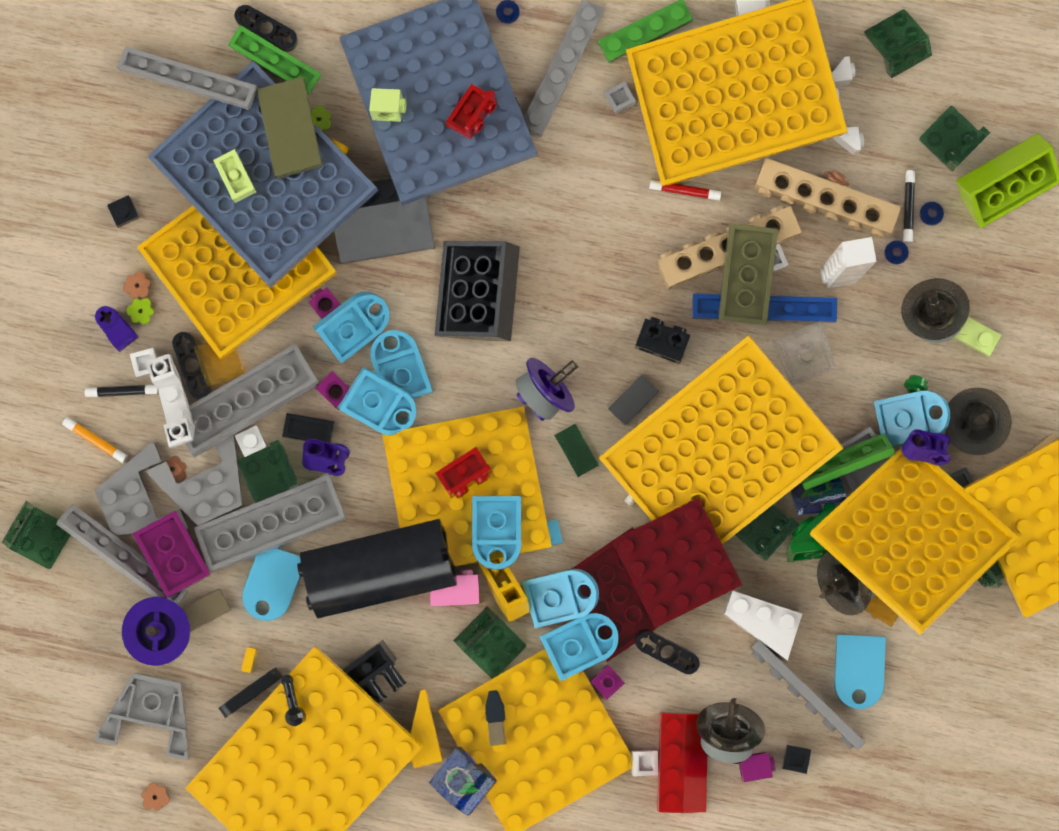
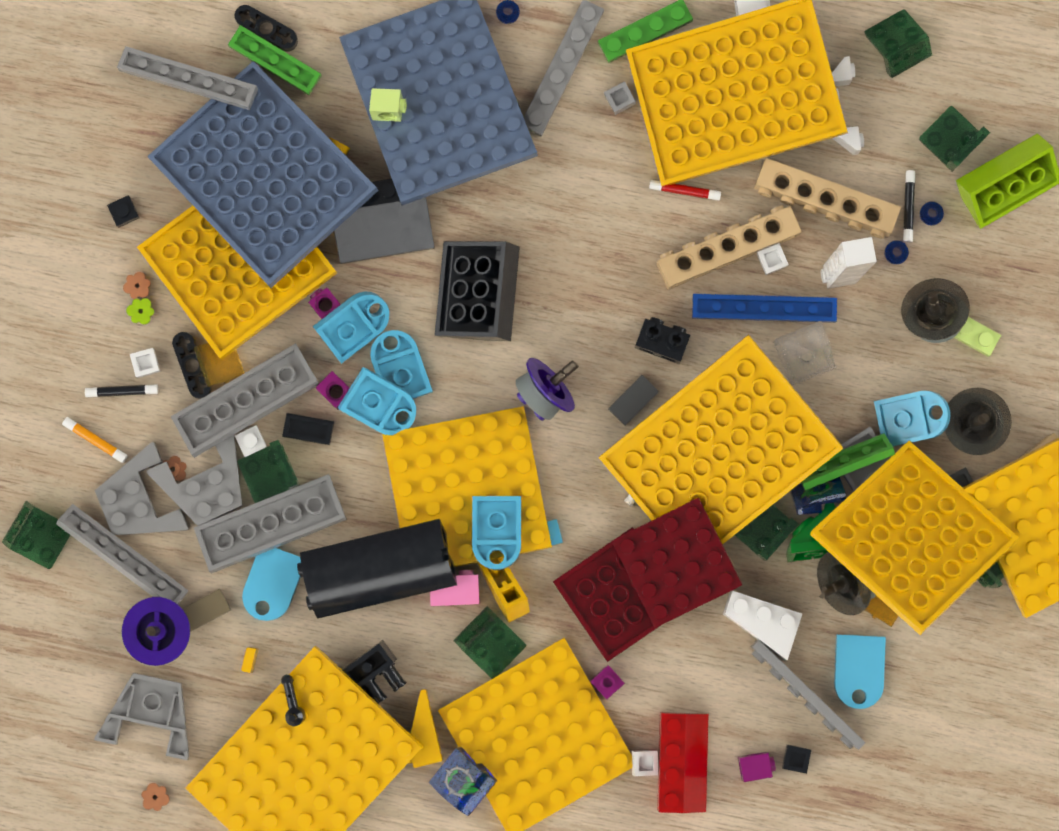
dark purple piece [95,306,139,352] -> none
magenta plate [133,511,210,598] -> none
white slope [147,354,195,448] -> none
yellowish green plate [213,149,256,203] -> none
black beam [218,667,283,718] -> none
olive tile [257,77,323,179] -> none
dark purple piece [302,439,350,476] -> none
lime plant [311,105,332,131] -> none
red bracket [435,447,492,498] -> none
red bracket [445,84,497,140] -> none
piece [485,690,506,746] -> none
medium azure tile [522,569,599,628] -> none
medium azure tile [540,613,618,681] -> none
clear green tile [554,424,599,477] -> none
black beam [634,629,700,674] -> none
clear smoke piece [696,698,765,764] -> none
olive plate [718,223,778,325] -> none
nougat plant [824,170,850,186] -> none
dark purple piece [901,429,950,466] -> none
green plate [904,375,928,393] -> none

